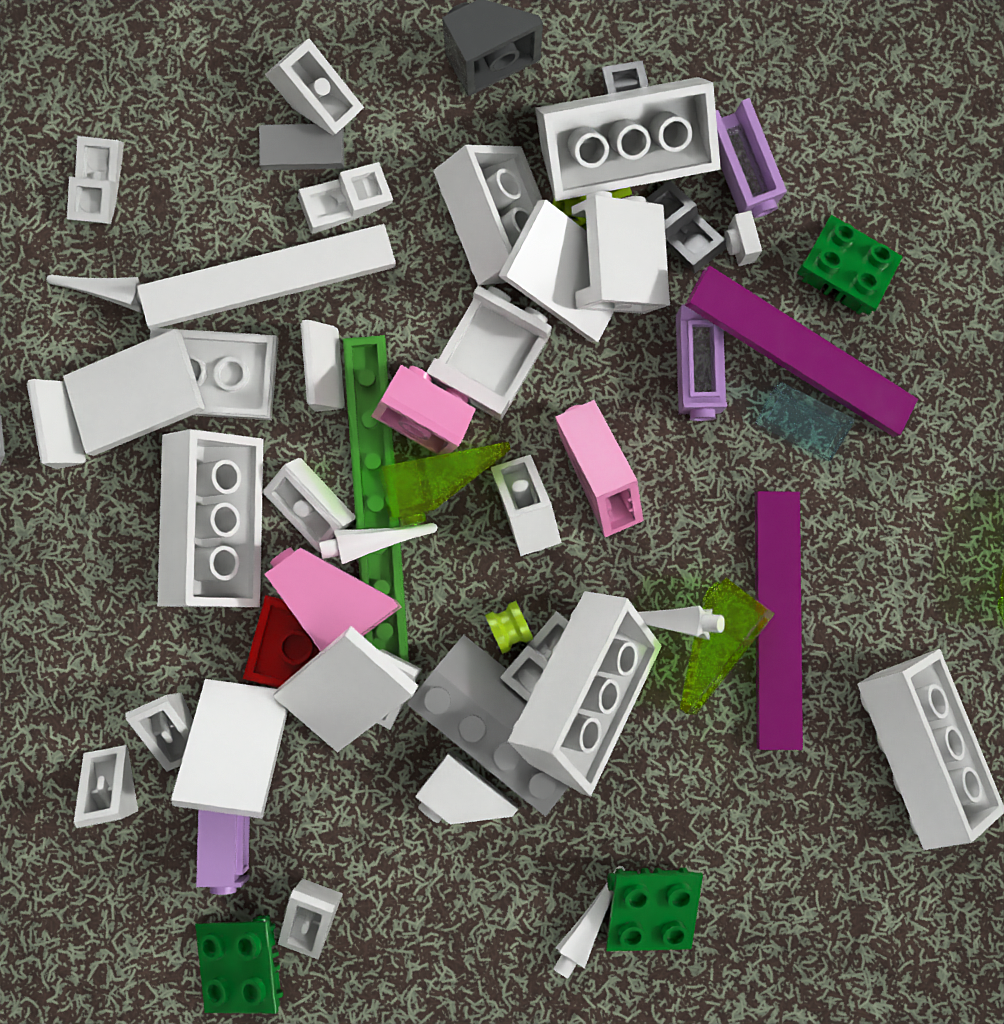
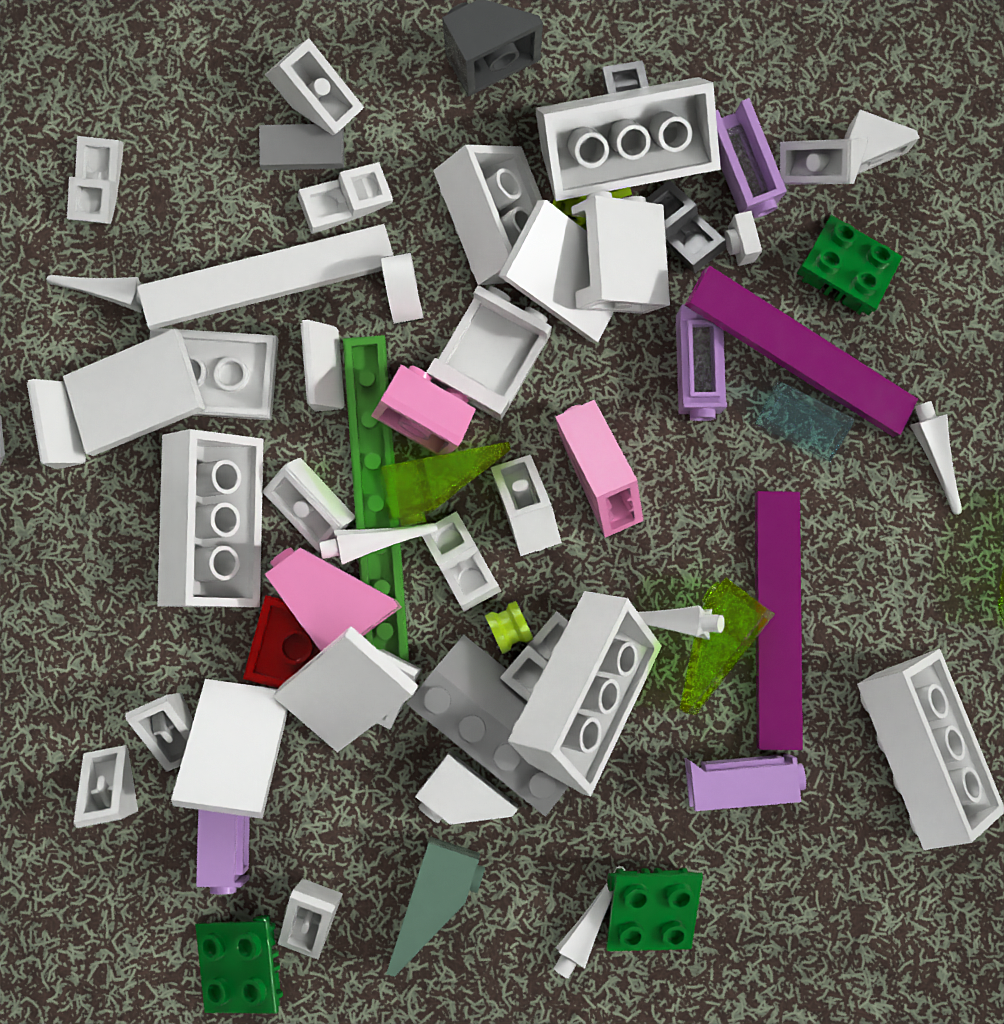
none -> white piece [381,252,424,325]
none -> sand green slope [386,837,485,977]
none -> white slope [422,511,501,612]
none -> lavender window [685,754,806,811]
none -> white slope [780,138,868,185]
none -> white slope [833,110,920,185]
none -> white piece [910,401,962,515]

